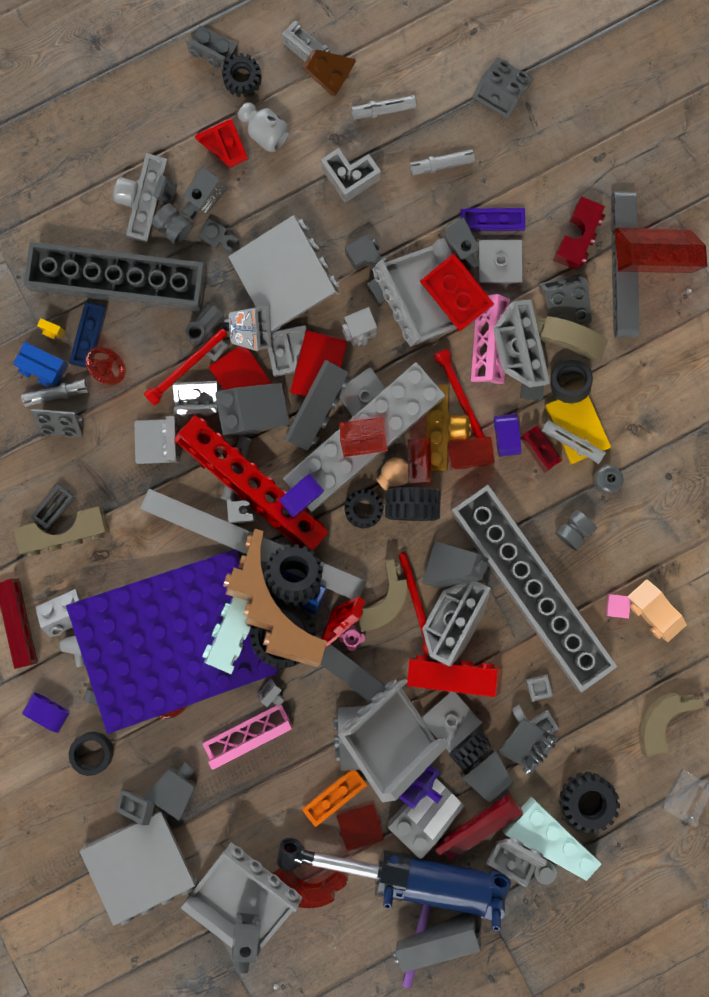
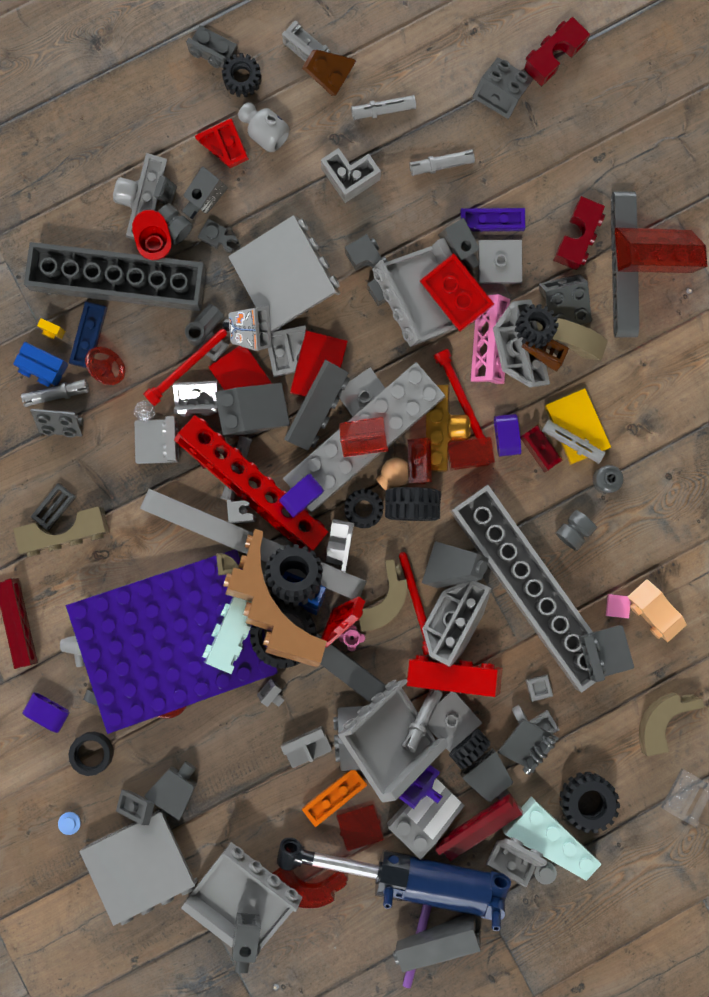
light grey bracket [36,589,81,637] -> none
bright pink fence [202,704,293,770] -> none
light grey brick [342,307,377,347] -> none
dark grey tile [520,383,544,401] -> none
black tyre [550,360,593,404] -> none
none -> light blue plate [58,812,81,835]
none -> red piece [132,210,172,260]
none -> clear plate [134,401,155,422]
none -> dark tan tile [216,553,240,576]
none -> light grey panel [281,726,332,768]
none -> light grey panel [326,519,354,572]
none -> light grey pin [402,689,443,753]
none -> black tyre [515,304,559,348]
none -> reddish brown slope [521,339,569,372]
none -> dark red arch [524,17,590,87]
none -> dark grey bracket [579,625,634,682]

